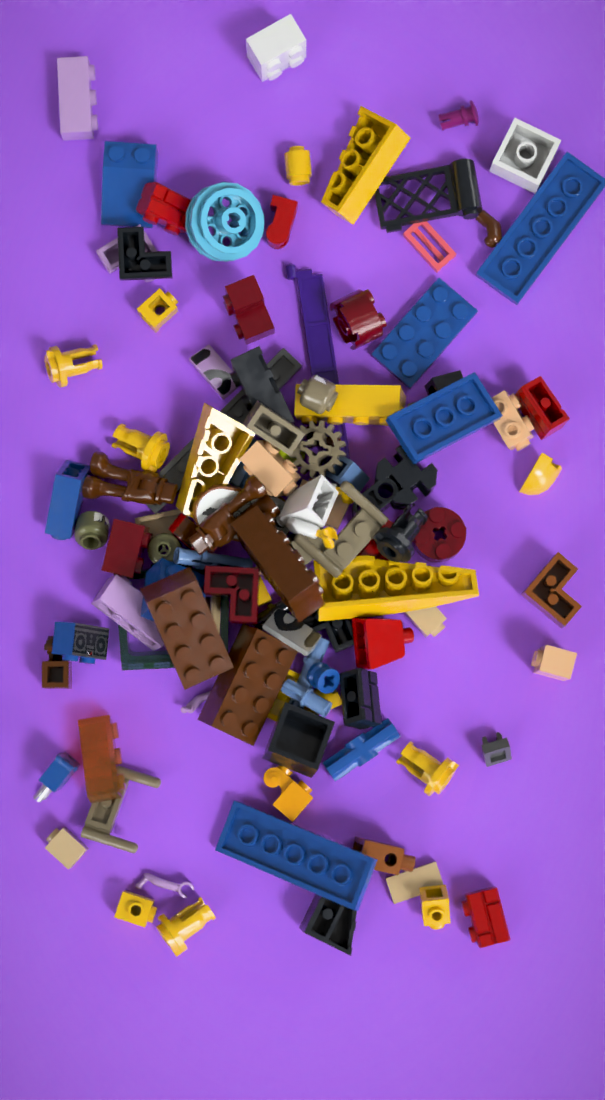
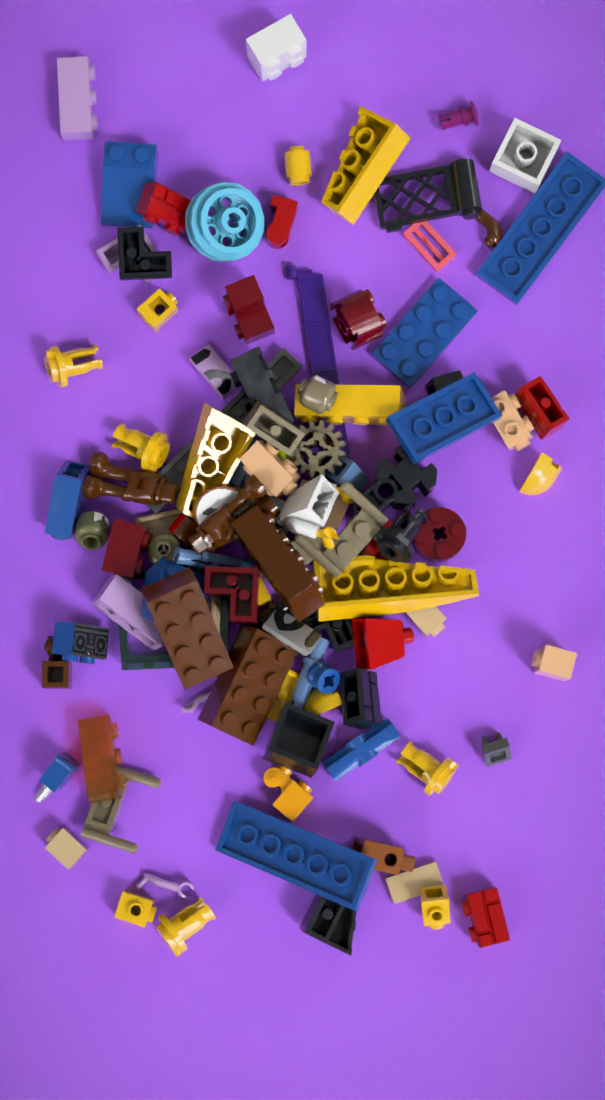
medium blue axle [281,679,332,717] -> none
dark orange brick [521,552,582,628] -> none

